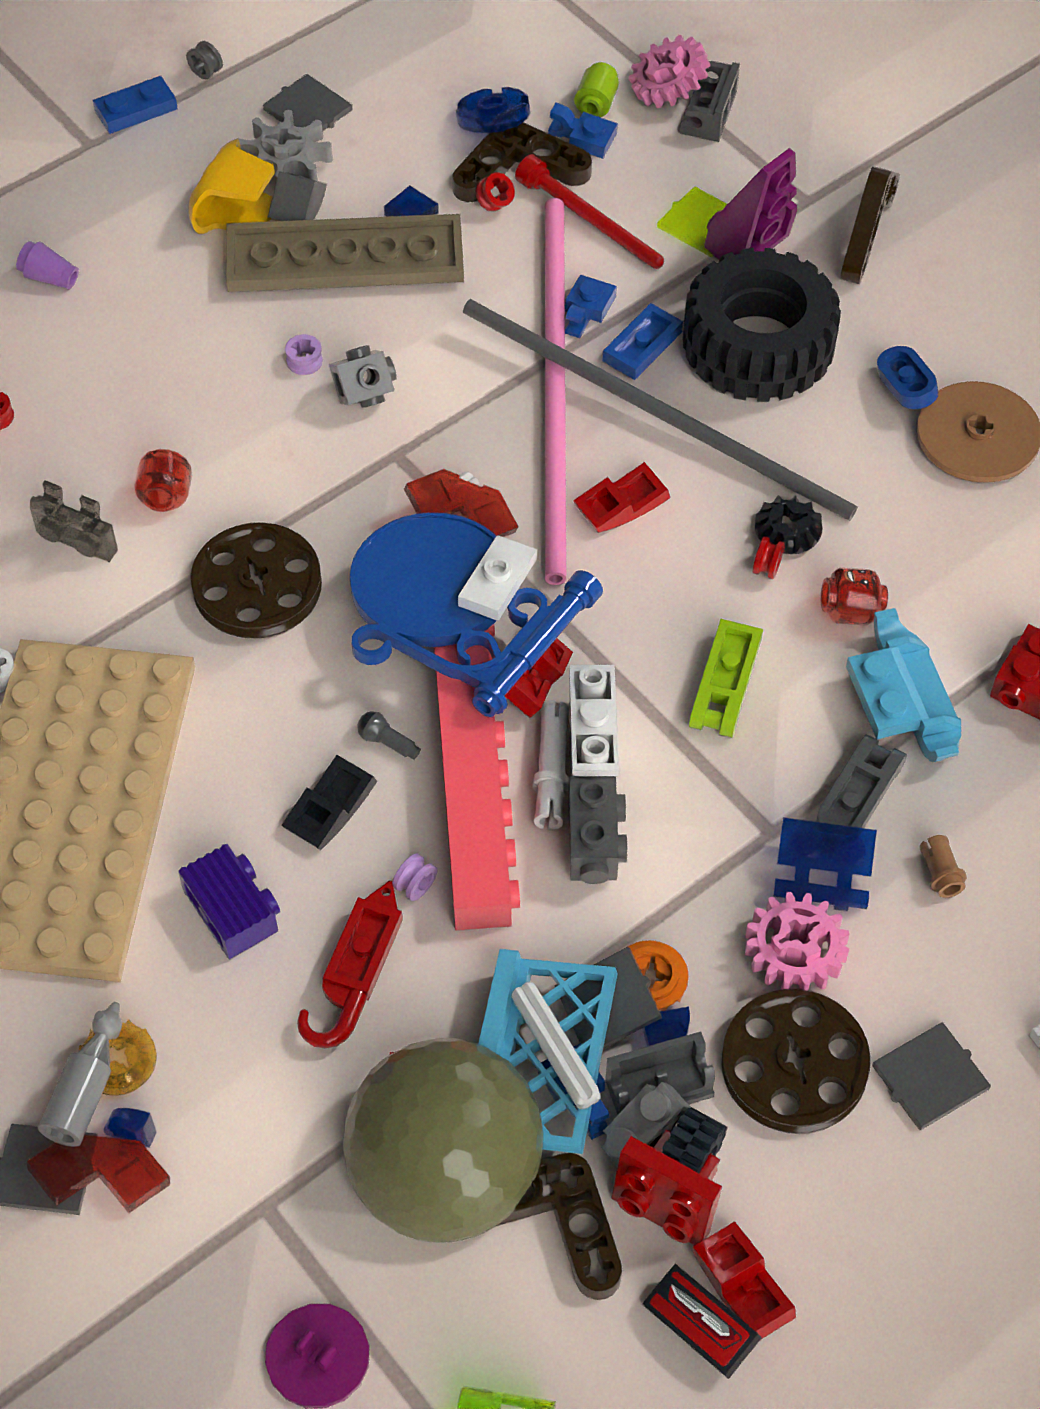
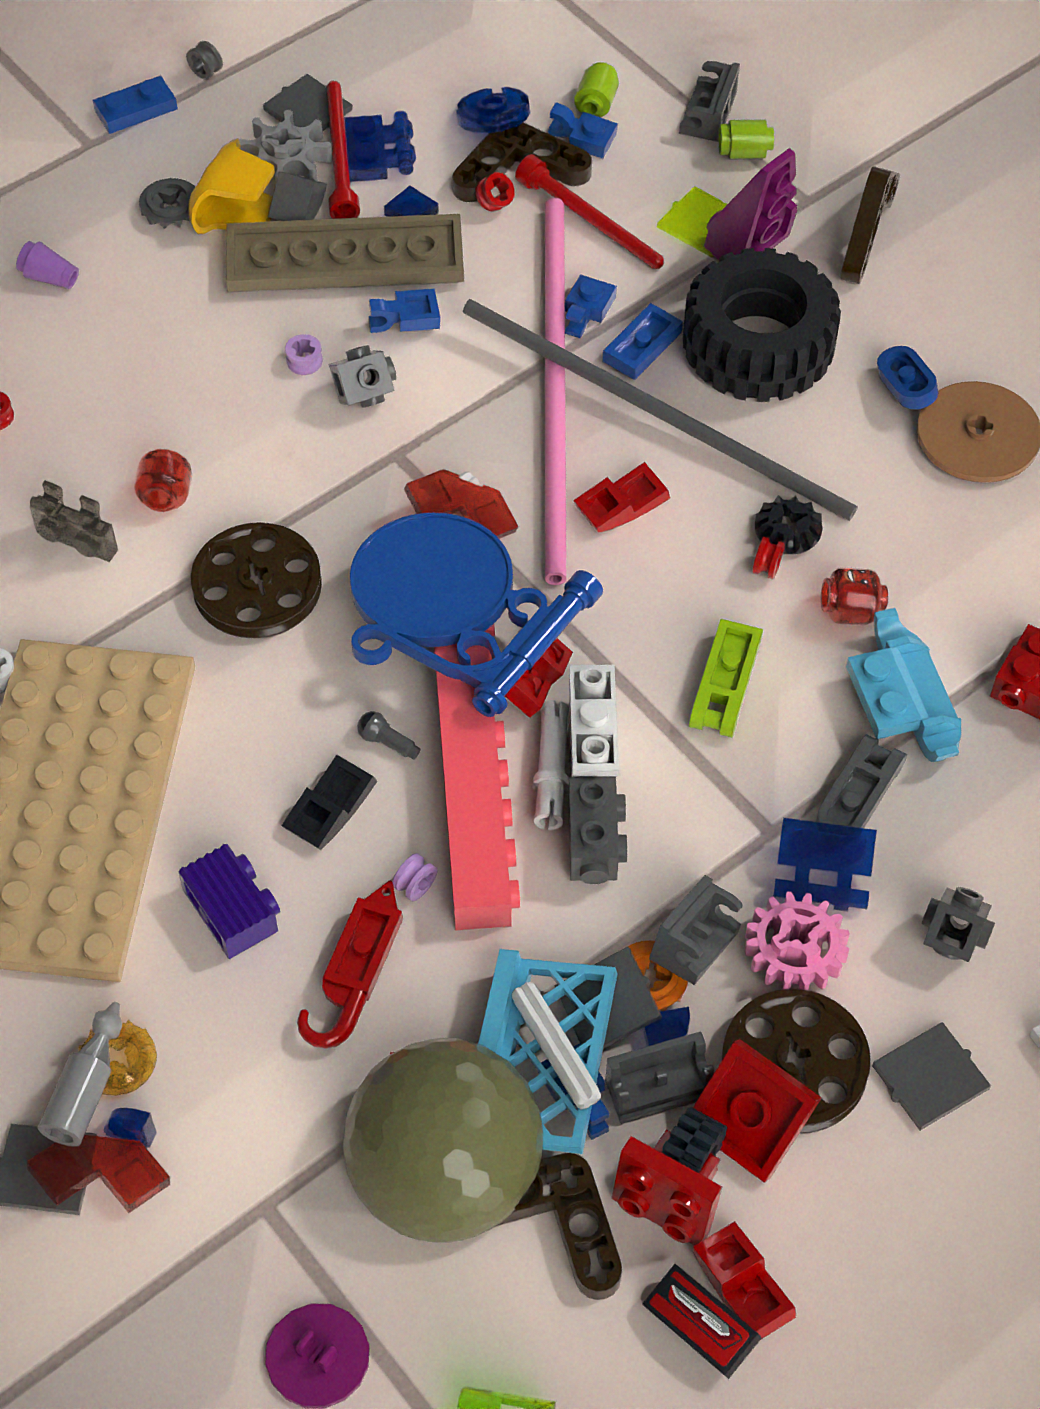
white plate [458,535,537,621] -> none
light grey piece [601,1082,690,1166] -> none
bright pink gear [629,35,710,108] -> none
medium nougat pin [919,835,967,898] -> none
none -> dark grey gear [139,178,195,229]
none -> red piece [327,81,360,219]
none -> clear blue plate [344,111,416,182]
none -> blue plate [368,289,440,333]
none -> dark grey hinge [649,875,743,985]
none -> red plate [693,1039,822,1183]
none -> lime brick [718,119,774,159]
none -> dark grey brick [921,887,995,962]

